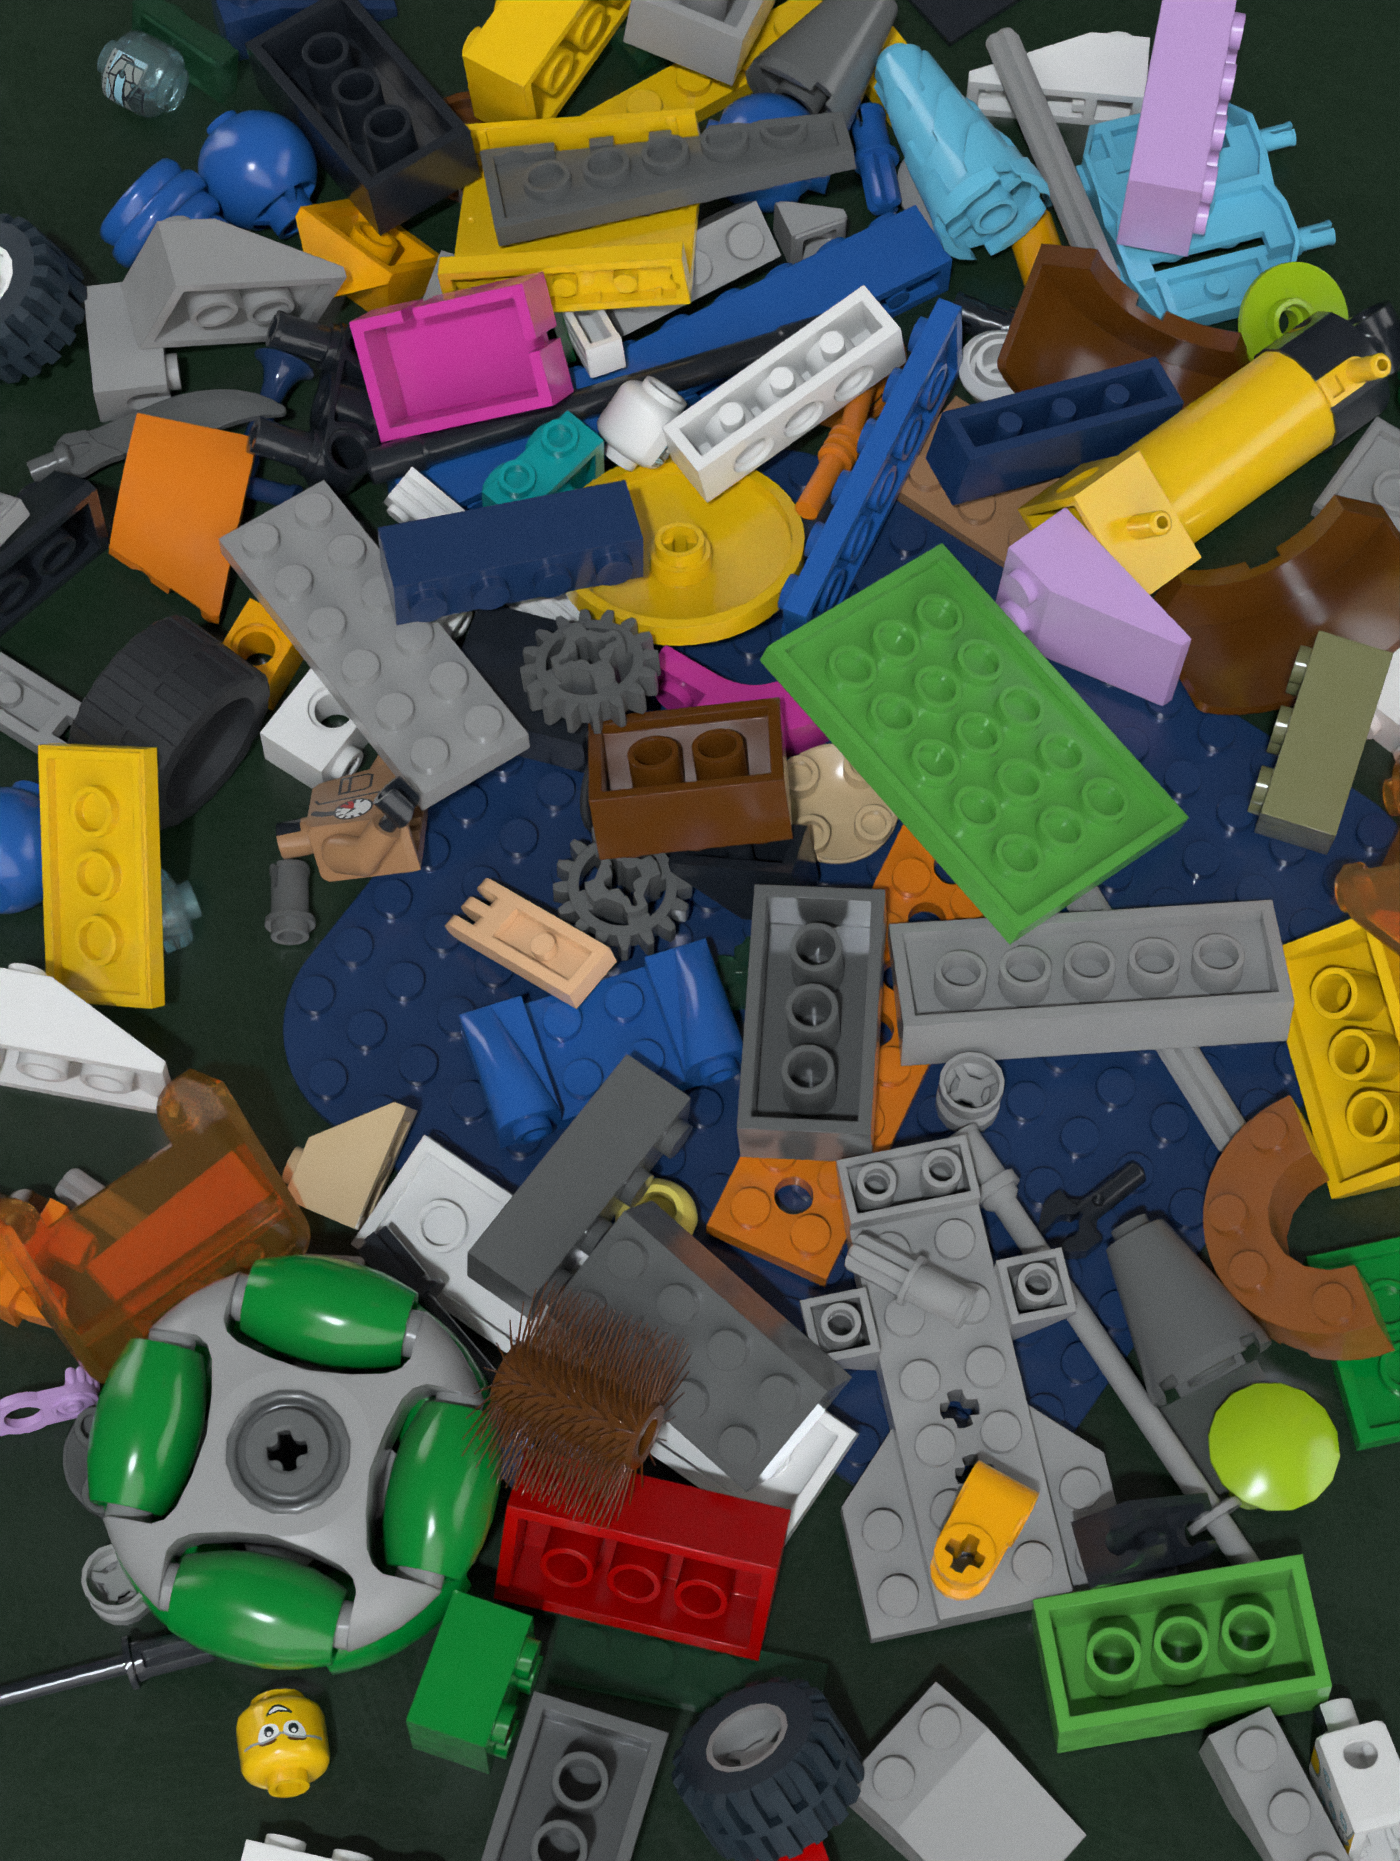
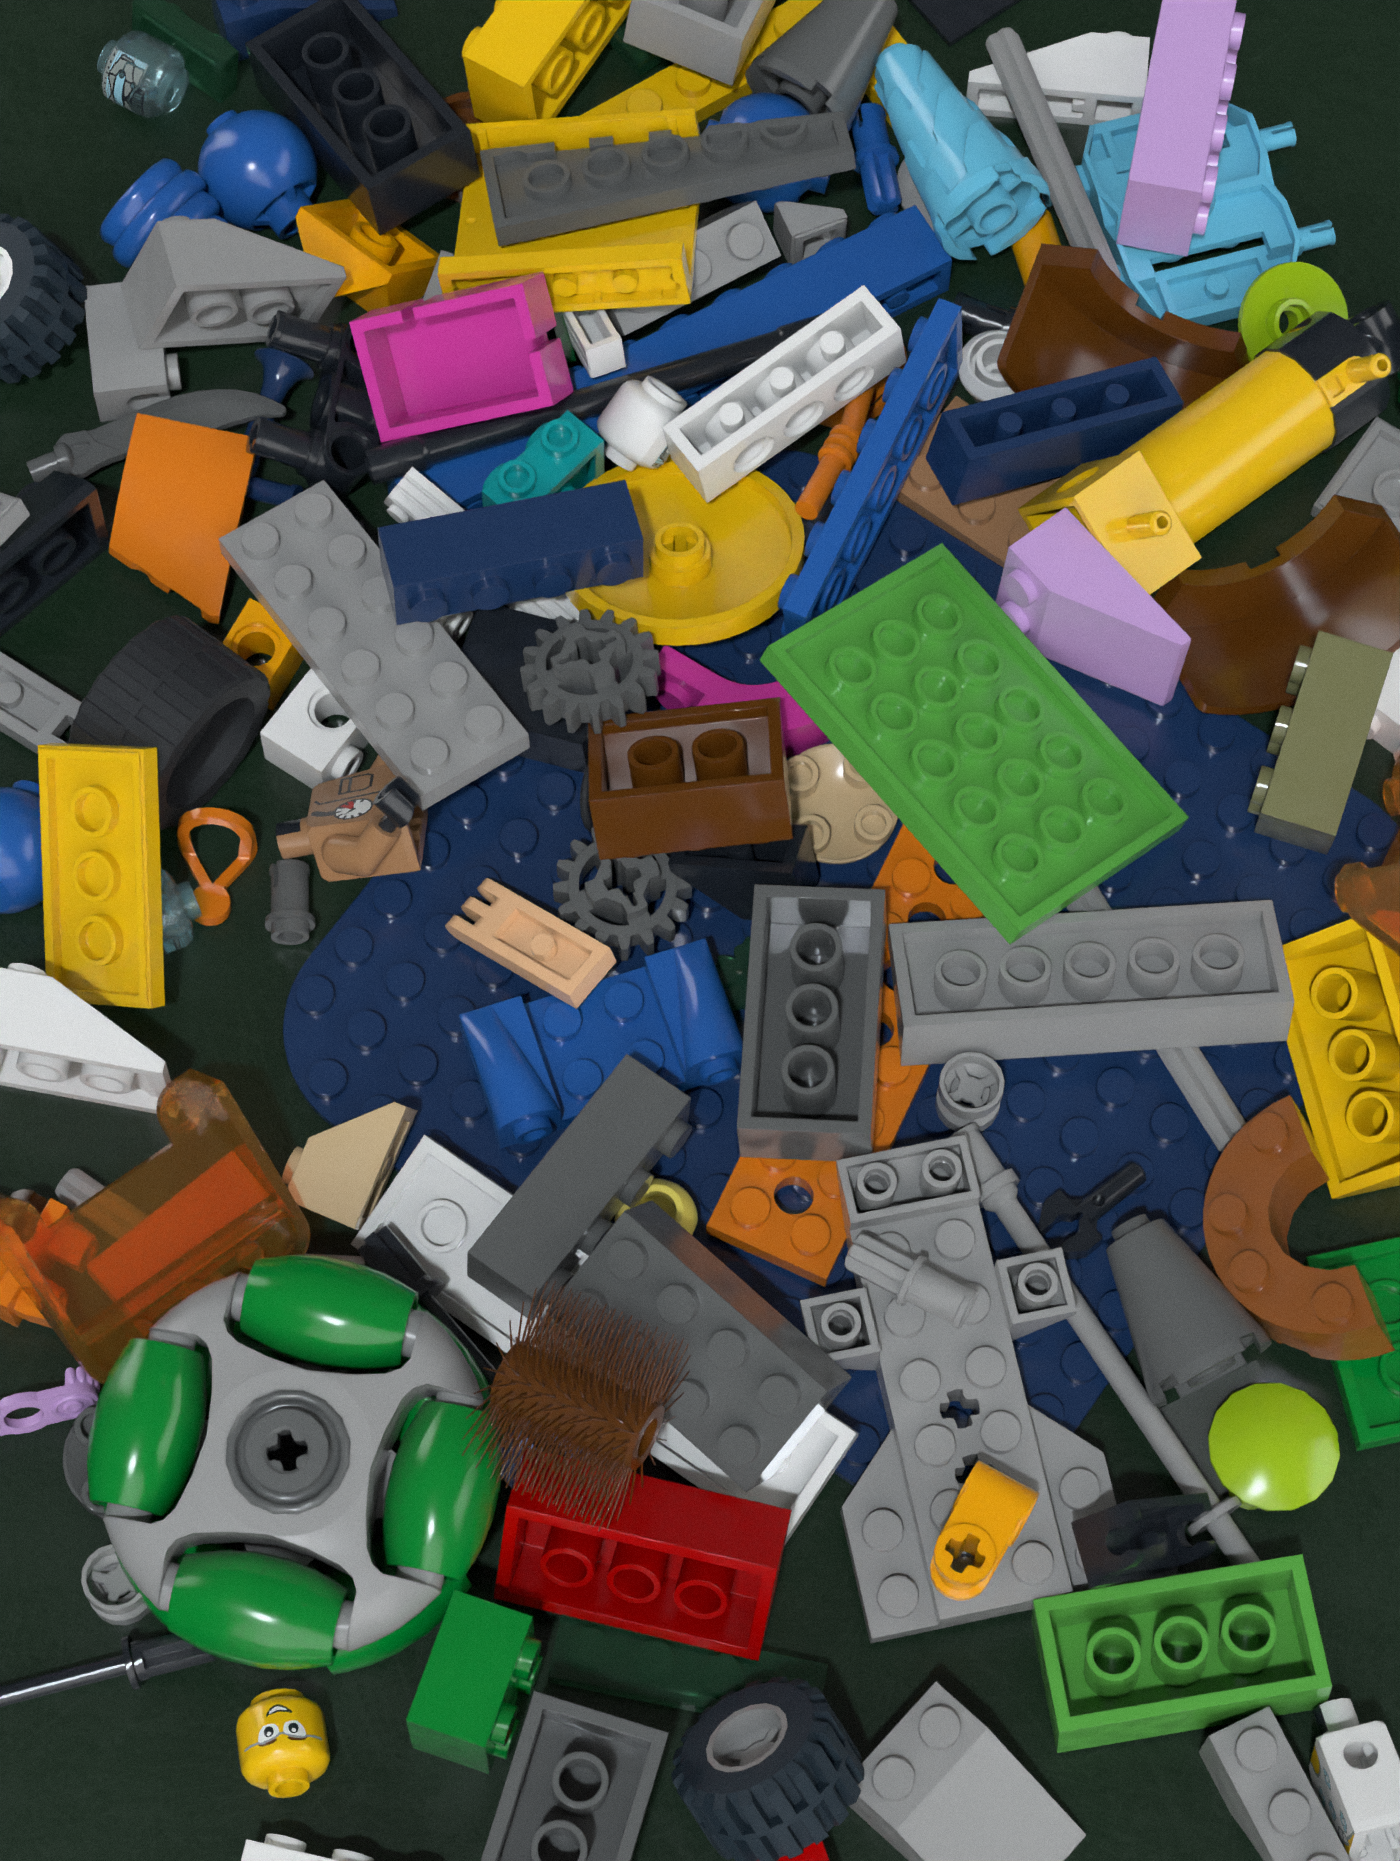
none -> orange piece [177,807,258,926]

